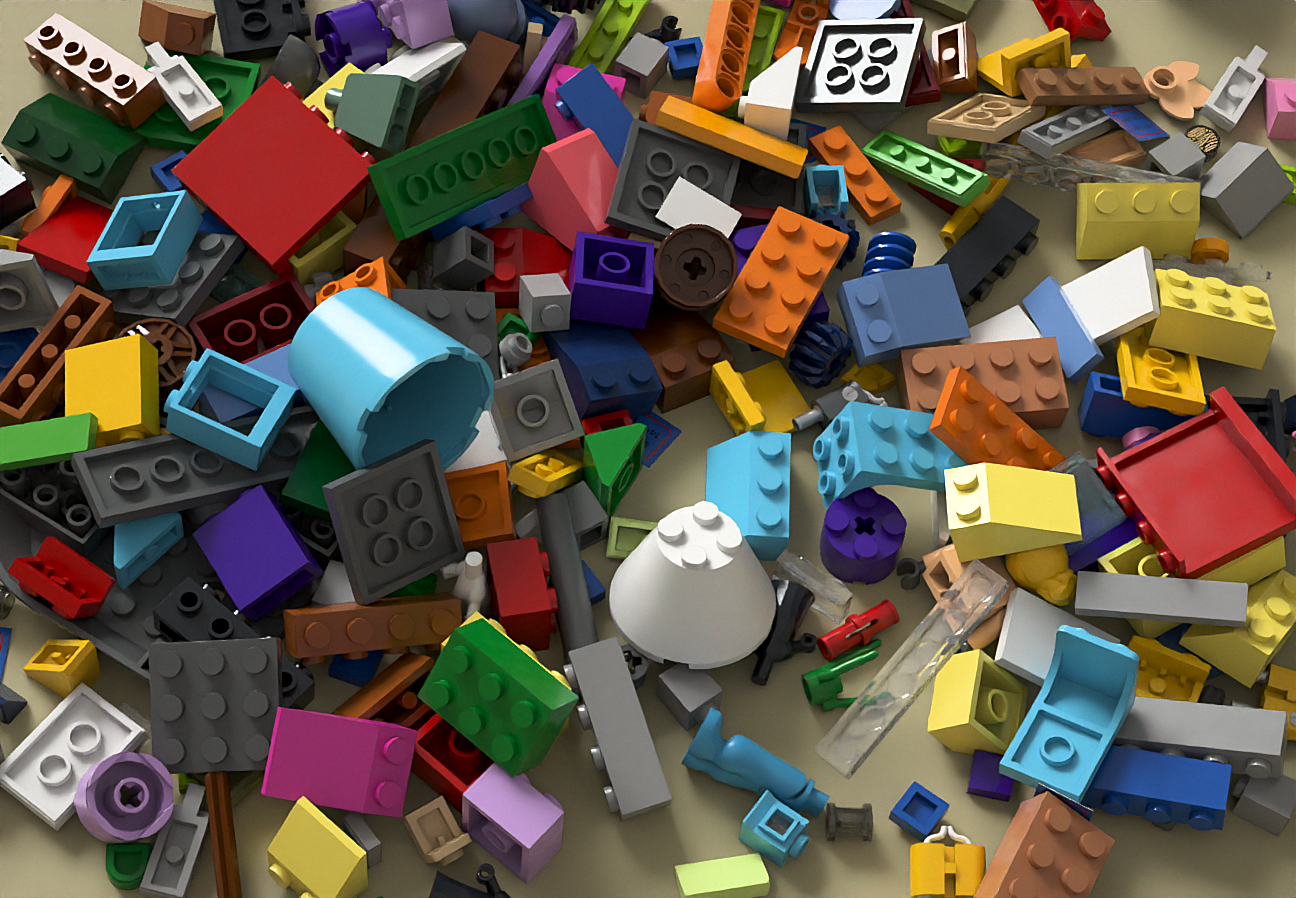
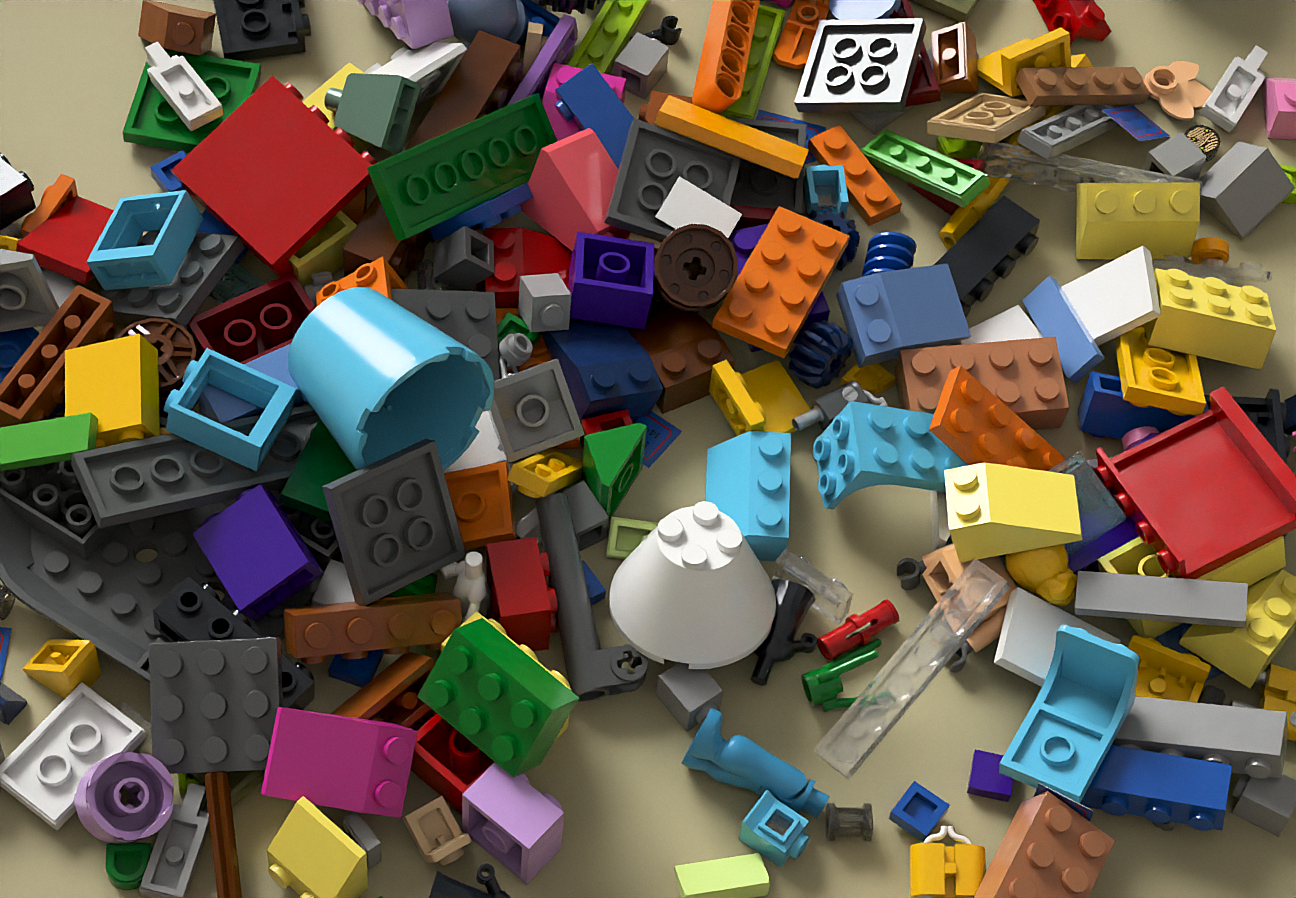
dark green slope [1,93,148,205] -> none
red bracket [7,536,115,620] -> none
dark orange brick [24,12,166,130] -> none
medium azure slope [114,512,184,590] -> none
dark grey cylinder [259,34,323,102] -> none
dark purple brick [315,0,393,78] -> none
light grey brick [563,636,672,821] -> none
blue plate [664,36,703,79] -> none
white slope [737,47,803,140] -> none
dark purple brick [820,487,907,585] -> none
light yellow slope [927,649,1028,755] -> none
light nougat tile [1062,128,1146,183] -> none

